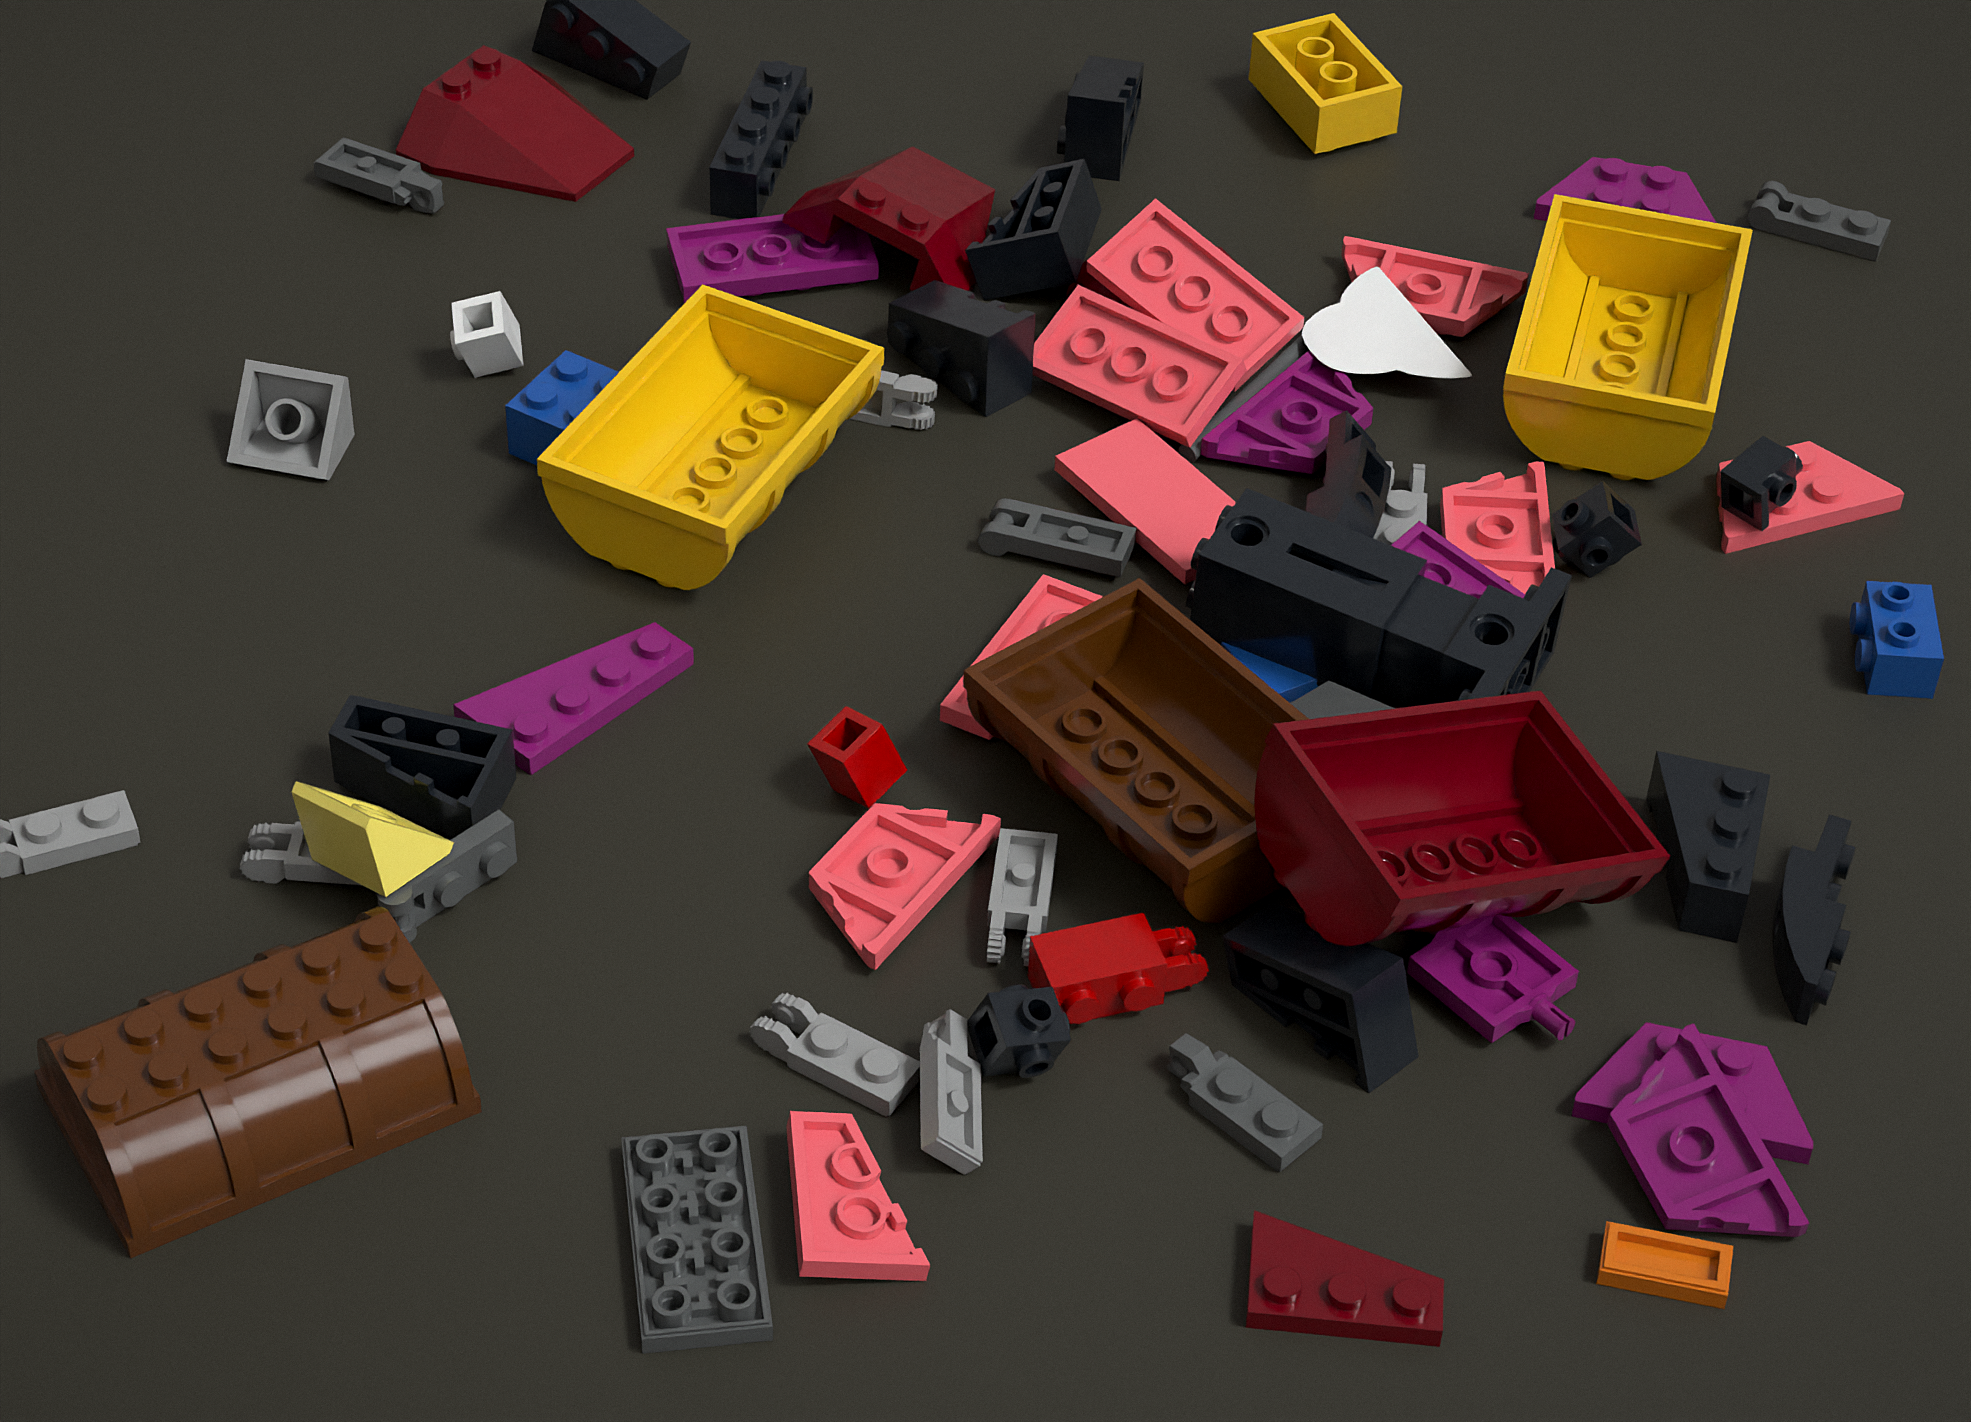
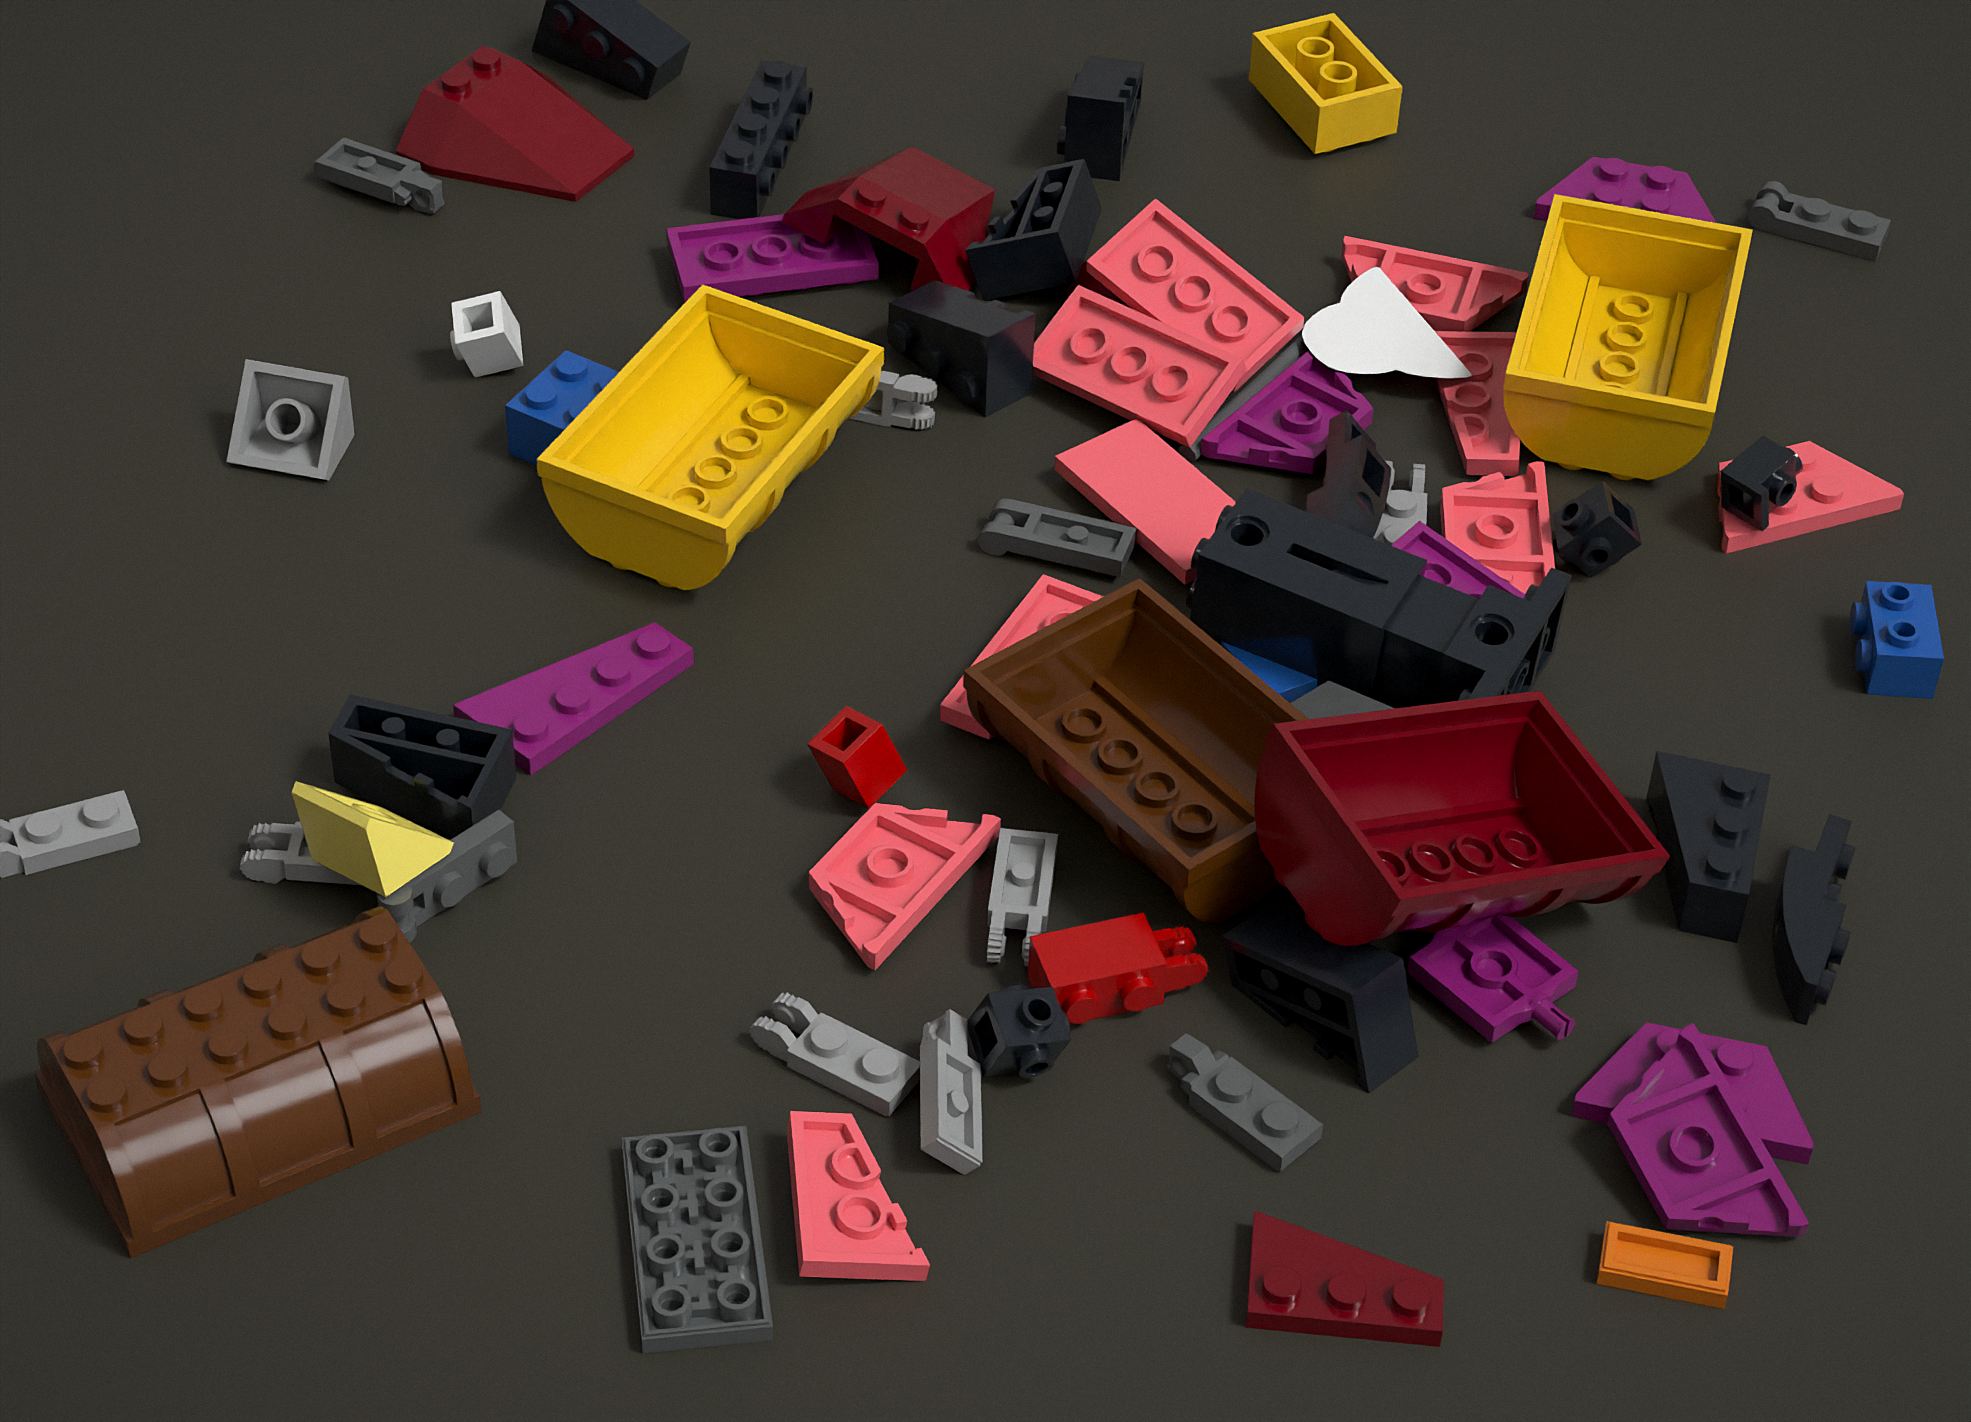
none -> coral wing [1435,331,1520,476]

